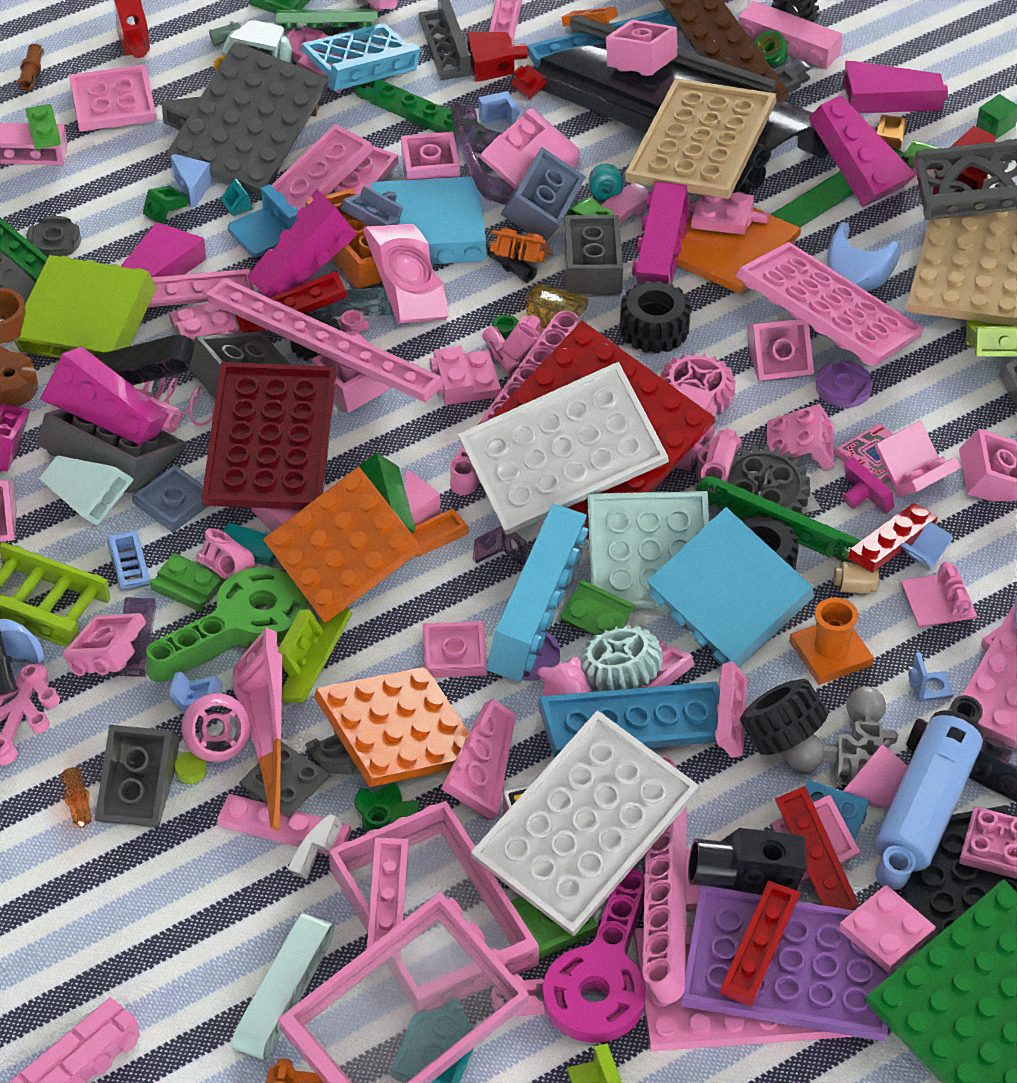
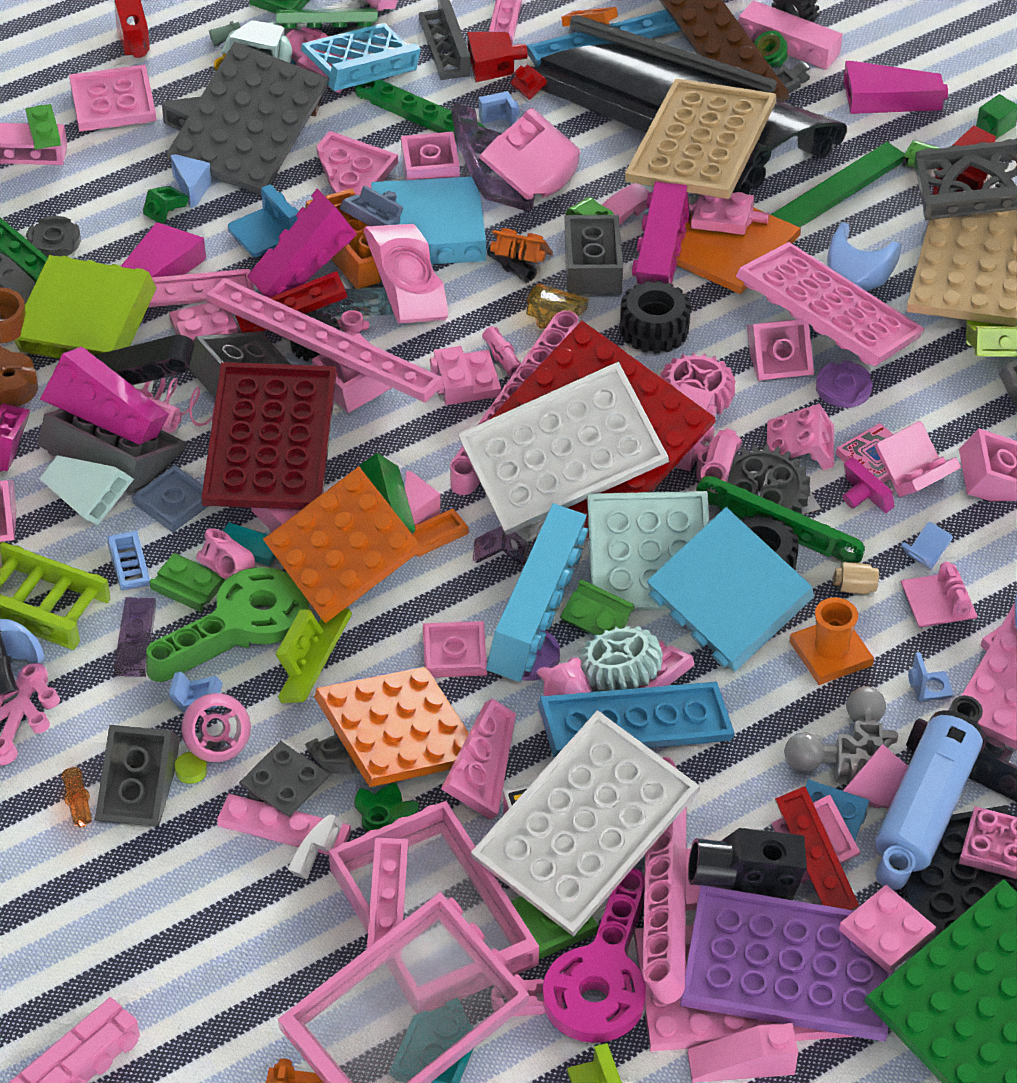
dark orange pin [17,44,44,91] -> none
bright pink plate [62,613,146,676] -> none
teal slope [220,179,253,216] -> none
bright pink plate [232,627,282,831] -> none
light aqua beam [232,913,335,1060] -> none
bright pink plate [272,124,374,211] -> none
green tile [492,315,519,341] -> none
sand blue slope [501,147,586,242] -> none
bright pink piece [503,315,543,360] -> none
teal head [588,163,624,202] -> none
bright pink brick [606,19,677,76] -> none
bright pink plate [715,661,748,758] -> none
red plate [720,880,800,1006] -> none
black tyre [740,679,828,755] -> none
dark pink wedge [809,95,916,207] -> none
plate [848,503,938,573] -> none
pearl gold tile [877,115,907,149] -> none
none -> bright pink slope [687,1023,798,1083]

